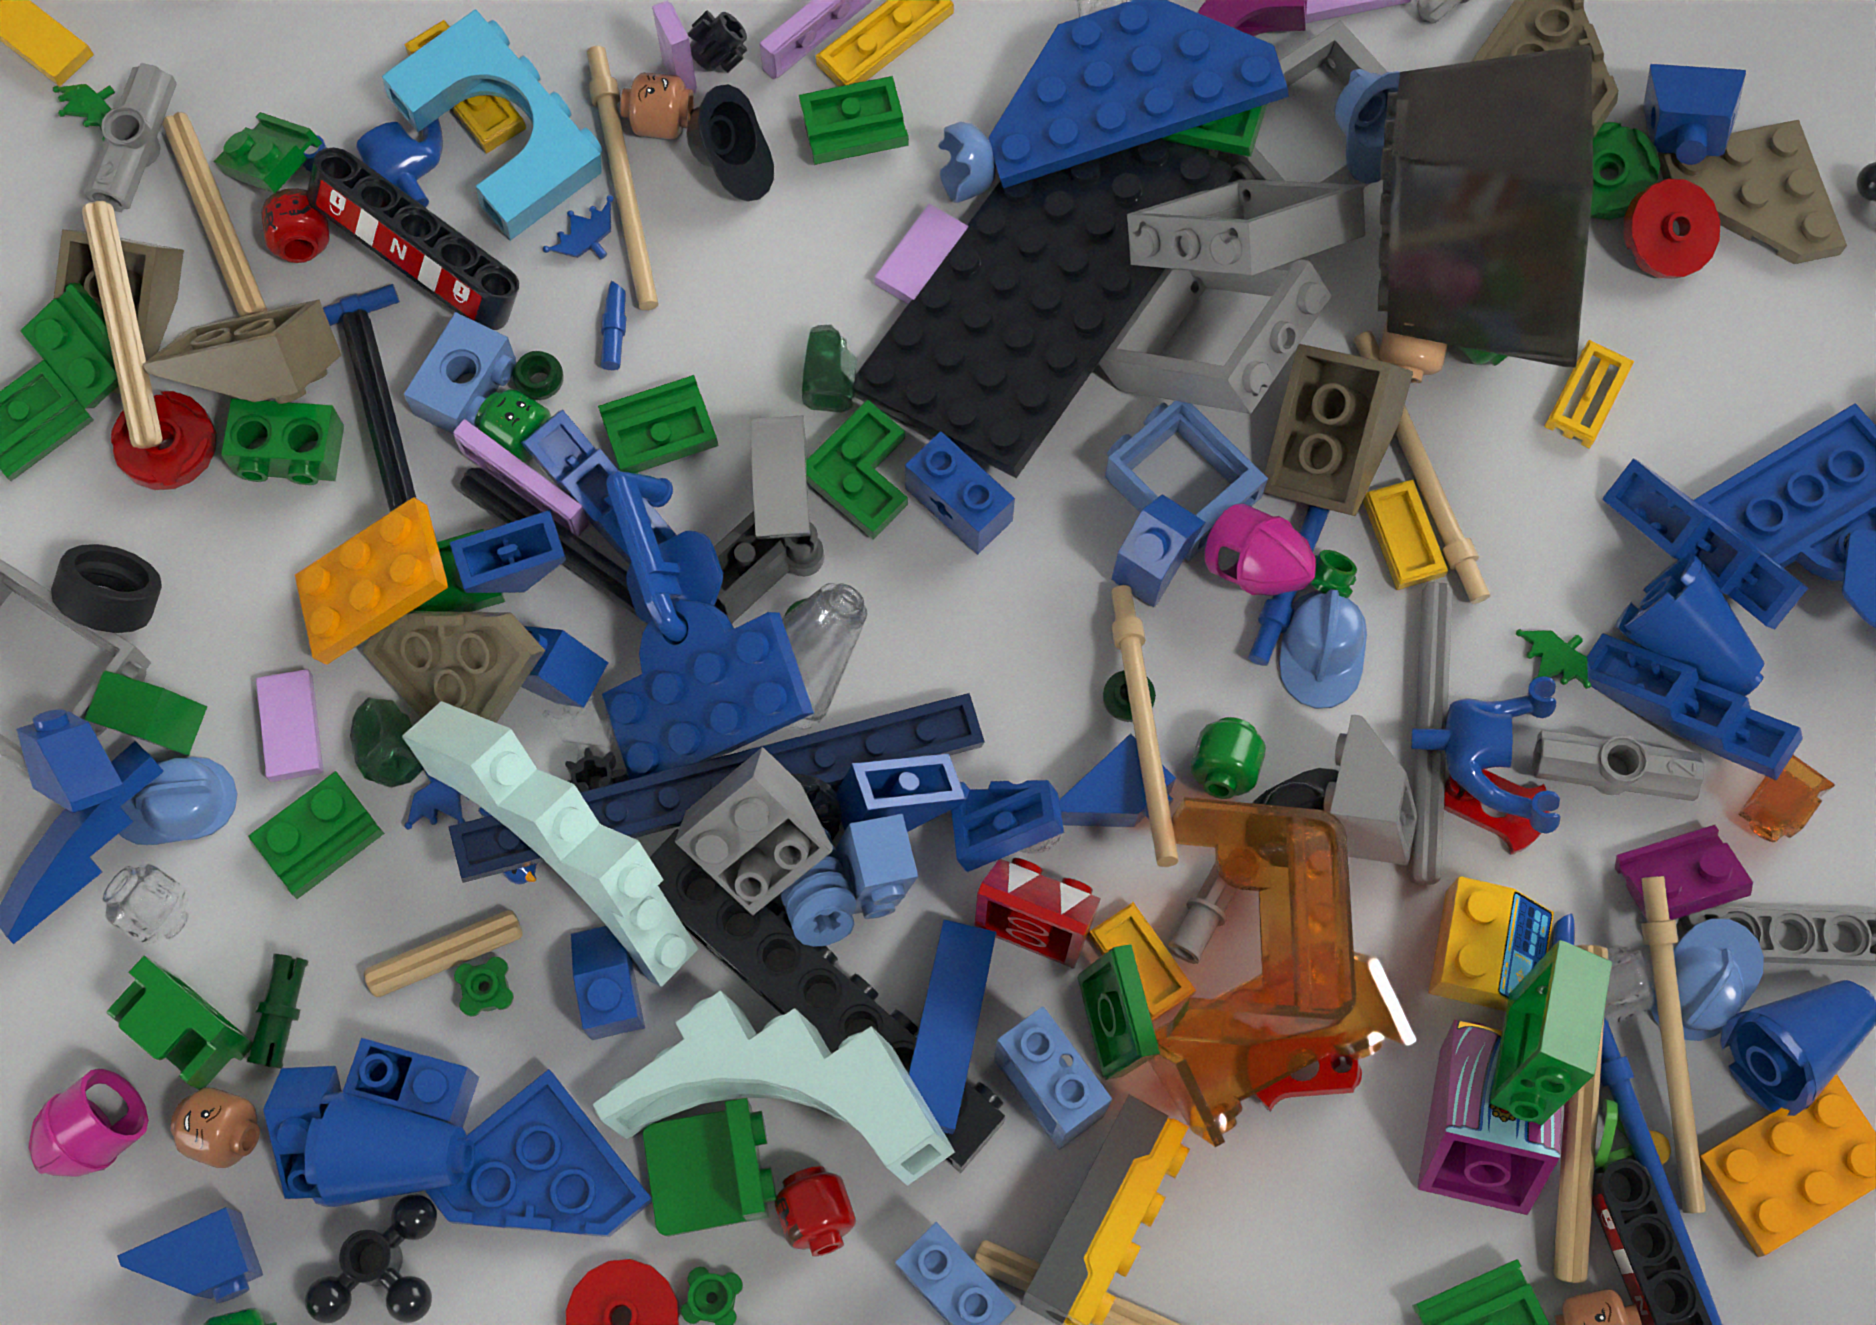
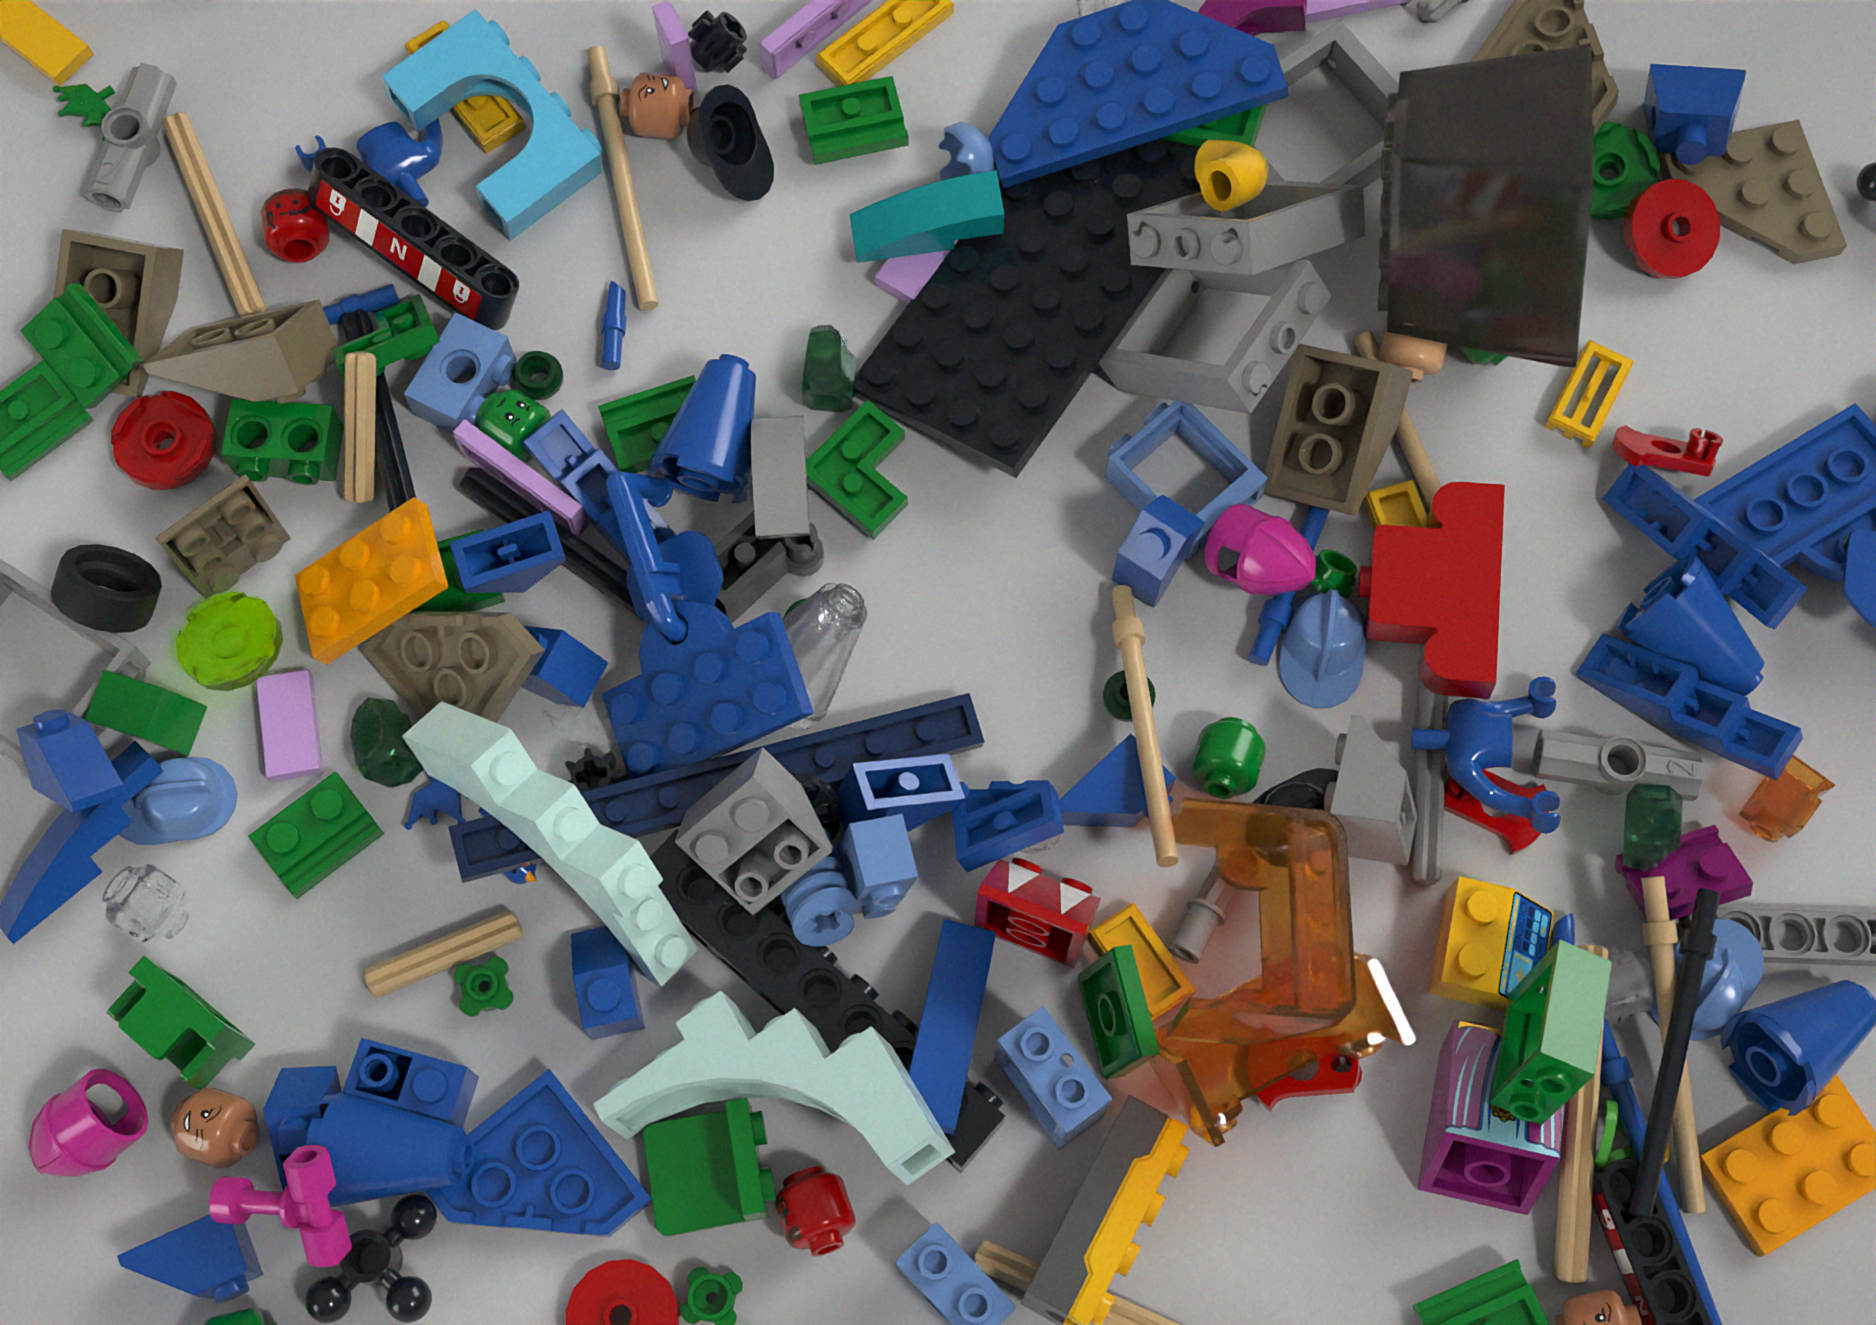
tan axle [82,201,163,449] -> none
green plate [213,112,322,194] -> none
dark green pin [247,953,308,1069] -> none
blue piece [543,195,614,259] -> none
blue brick [905,431,1015,555] -> none
medium blue piece [1335,69,1413,184] -> none
green piece [1516,629,1591,689] -> none
none -> dark tan slope [155,474,291,599]
none -> clear neon green tile [176,592,283,691]
none -> dark pink bar [209,1145,352,1267]
none -> green plate [332,293,440,379]
none -> tan axle [343,351,376,503]
none -> blue cone [648,354,756,503]
none -> teal slope [850,170,1004,263]
none -> yellow cylinder [1194,140,1269,212]
none -> red brick [1358,482,1505,699]
none -> red piece [1612,425,1723,477]
none -> clear green rock [1623,784,1683,871]
none -> black bar [1628,888,1720,1219]

